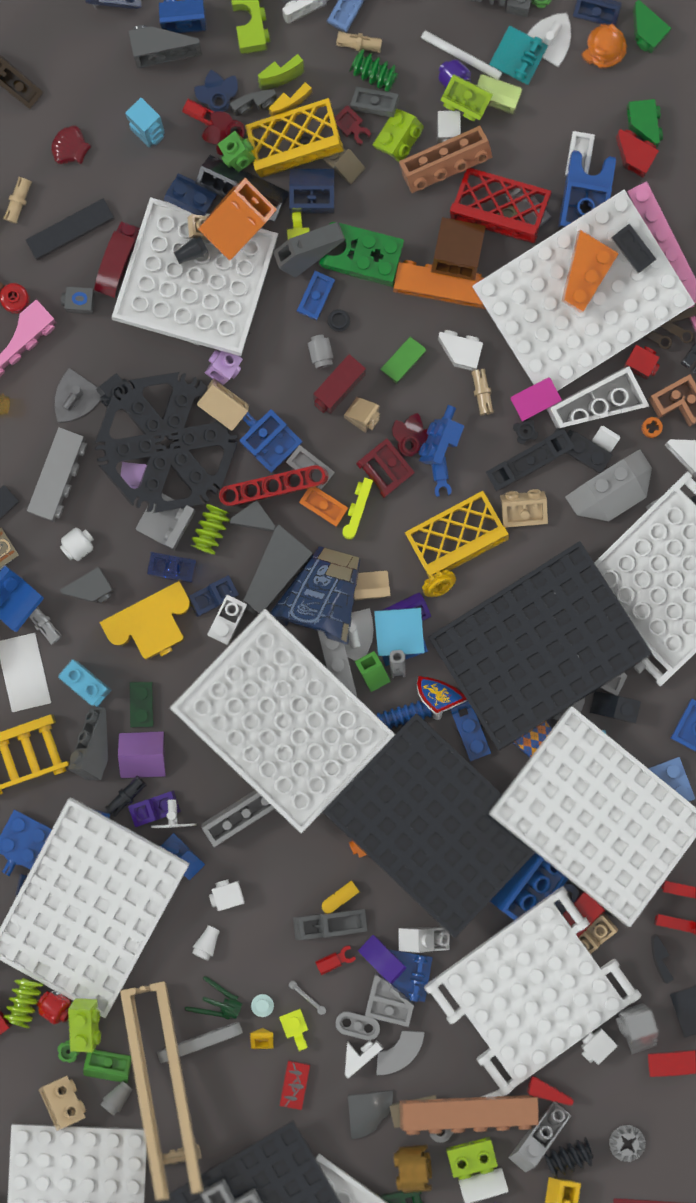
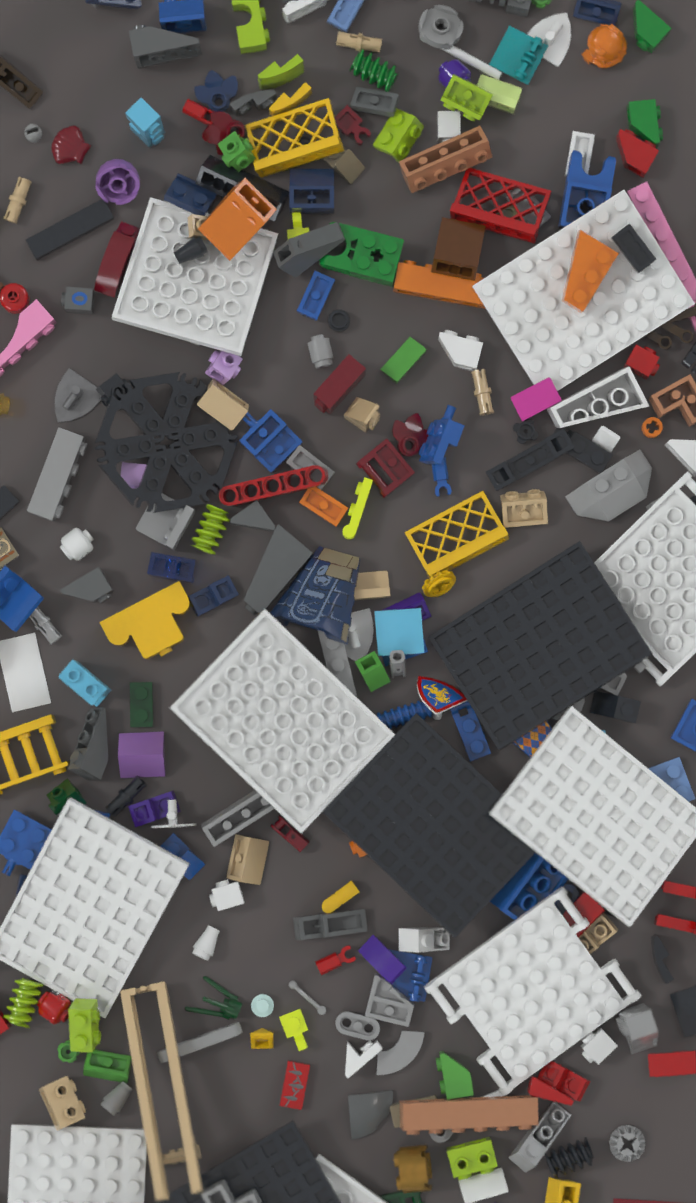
white slope [207,595,247,646] -> none
none -> light grey hinge [24,124,43,143]
none -> dark green brick [47,778,87,816]
none -> medium lavender cylinder [96,159,140,205]
none -> tan panel [226,834,269,885]
none -> dark red bar [270,815,310,852]
none -> light grey plate [418,5,463,50]
none -> bright green slope [436,1051,474,1099]
none -> red slope [537,1060,591,1101]

